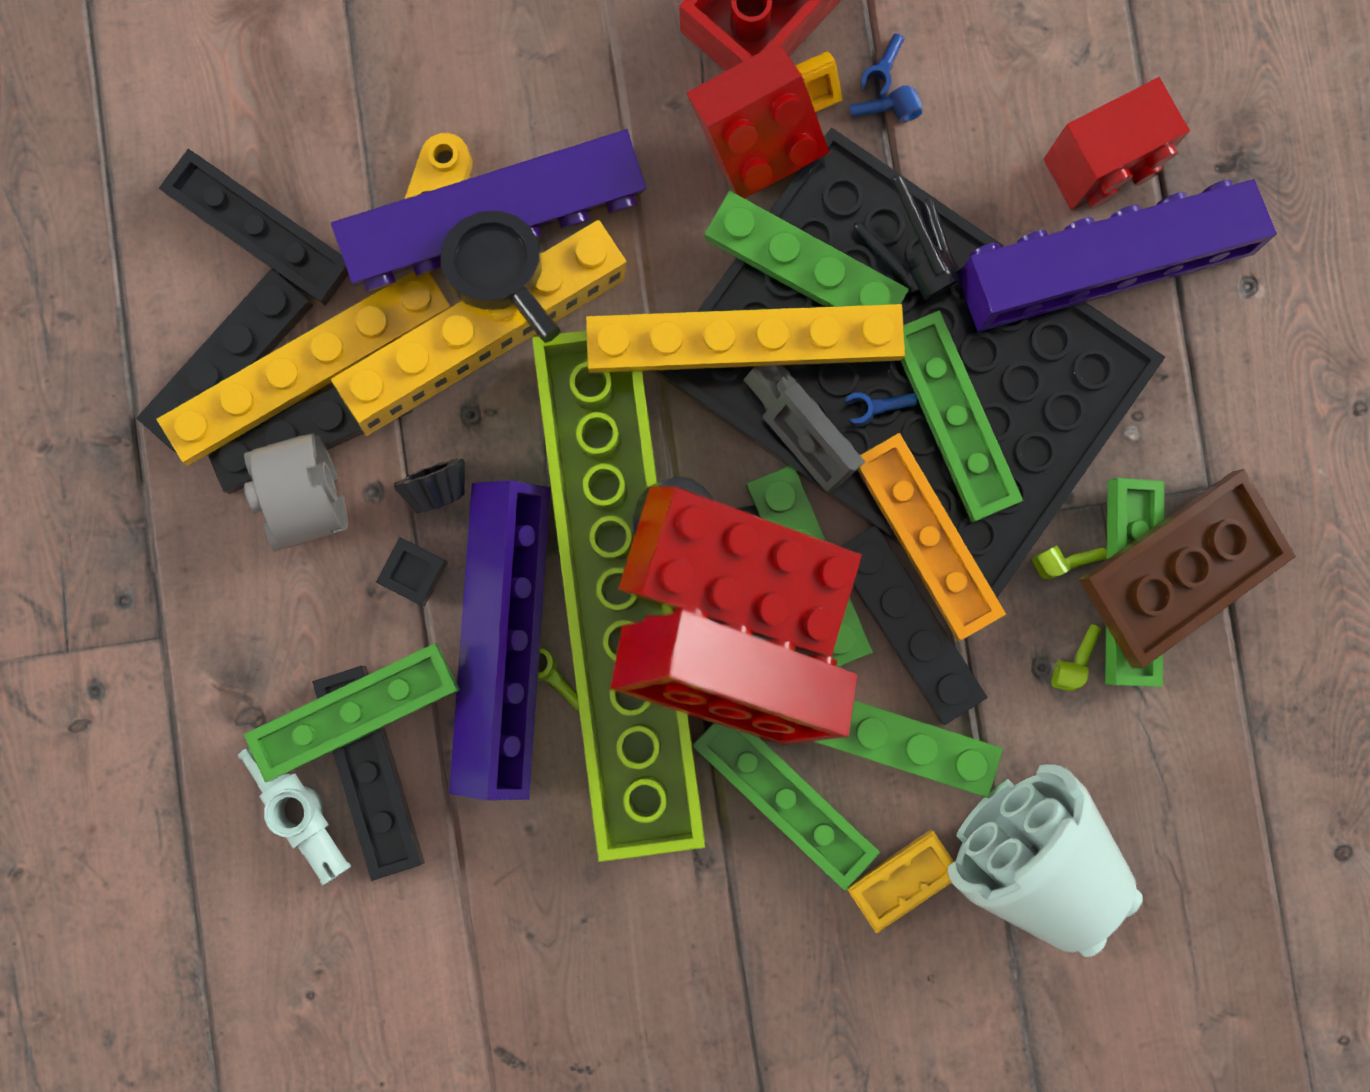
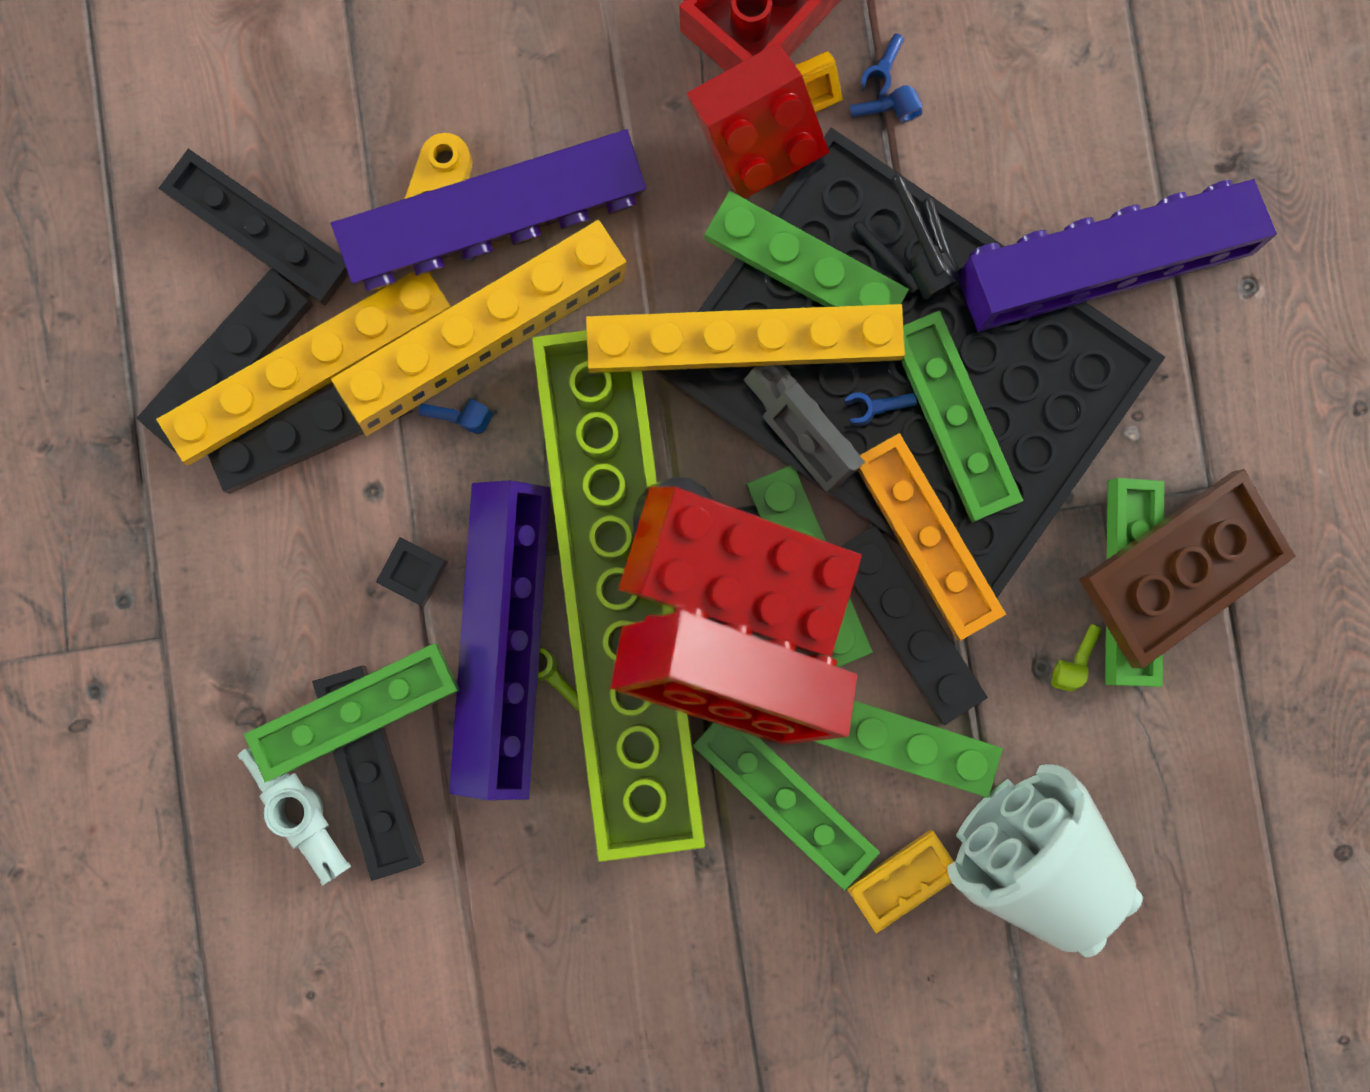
light grey brick [244,432,348,552] -> none
black piece [394,458,465,513] -> none
black piece [441,211,560,343] -> none
lime hand [1031,545,1107,580] -> none
red brick [1043,76,1190,211] -> none
none -> blue hand [419,398,494,434]

